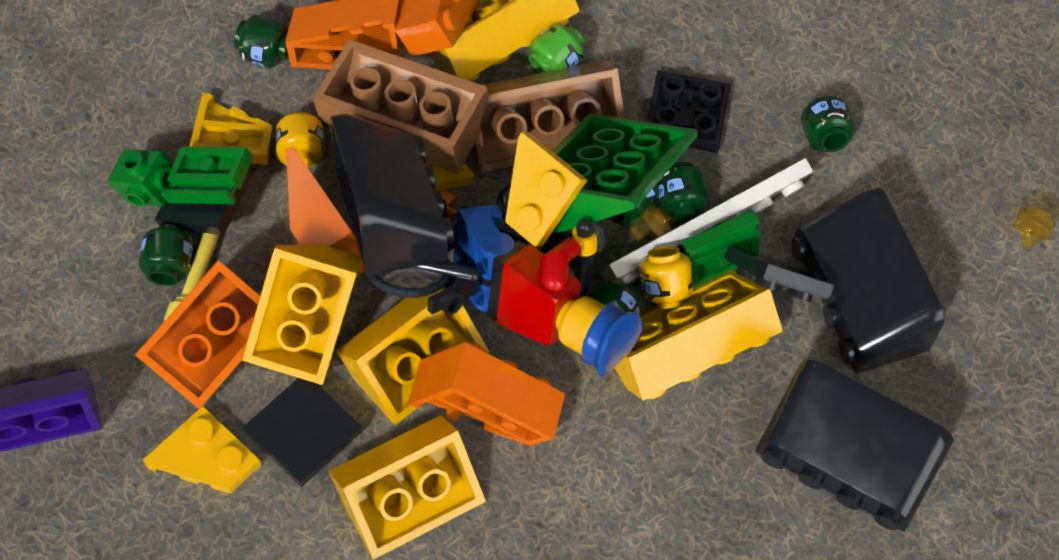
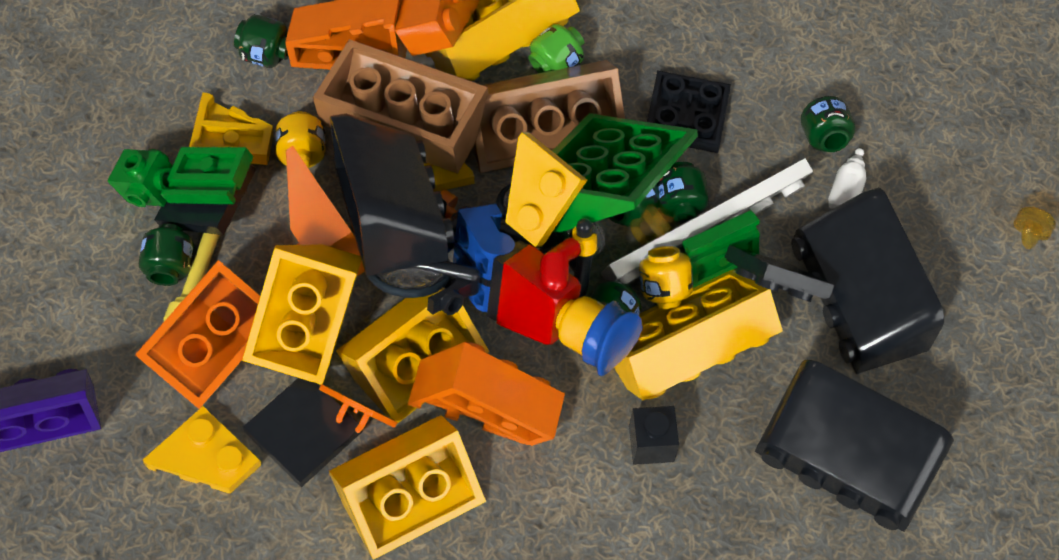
none -> orange piece [319,384,398,433]
none -> black brick [629,406,679,465]
none -> white piece [828,148,866,209]

